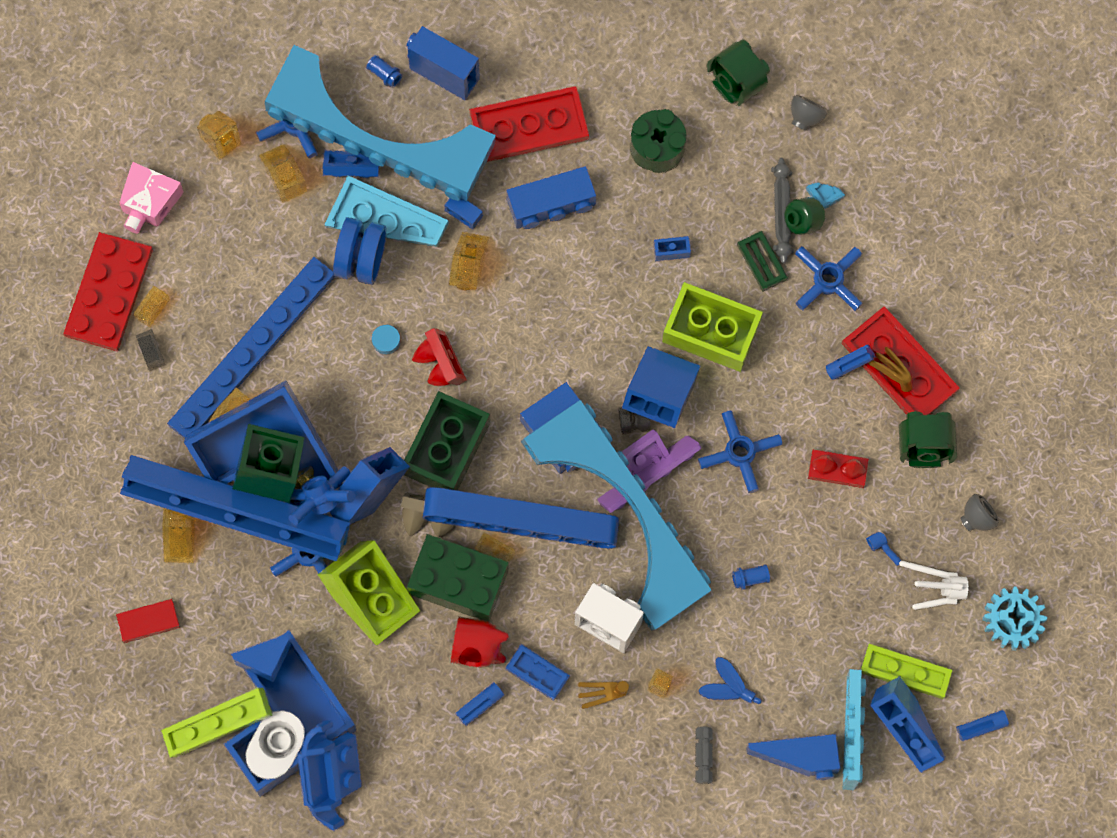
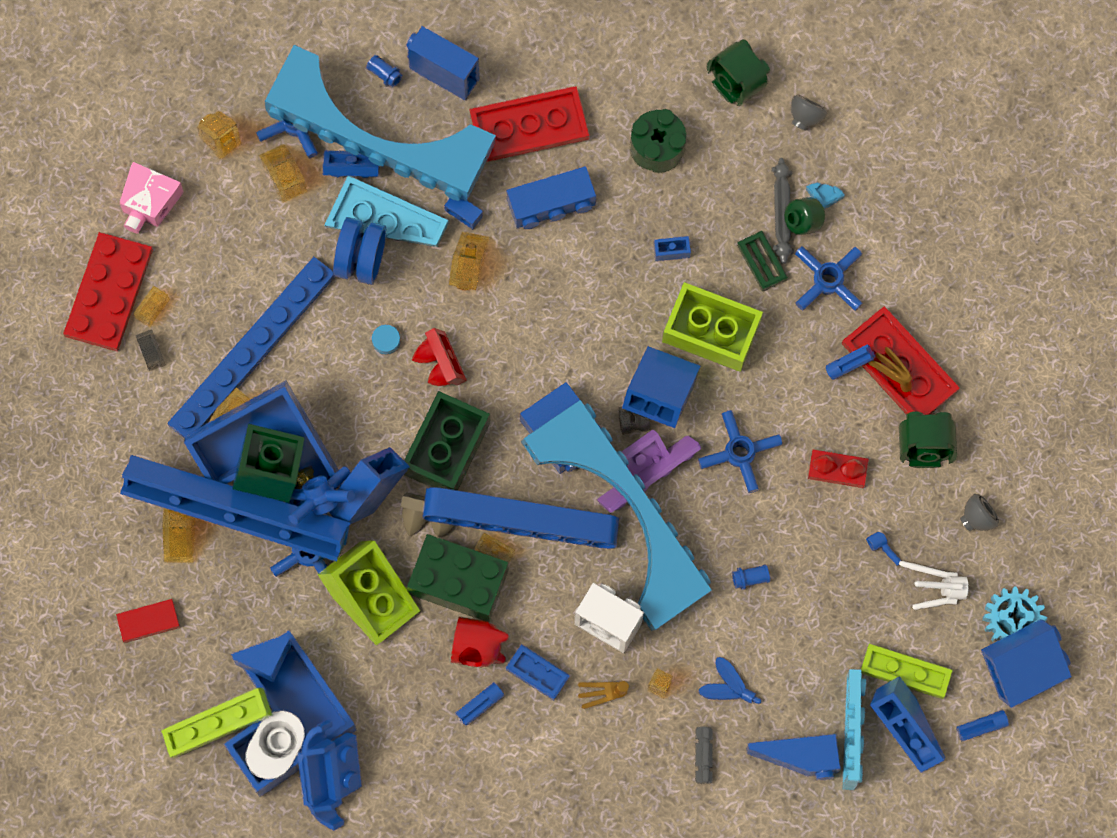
none -> blue brick [981,619,1072,708]

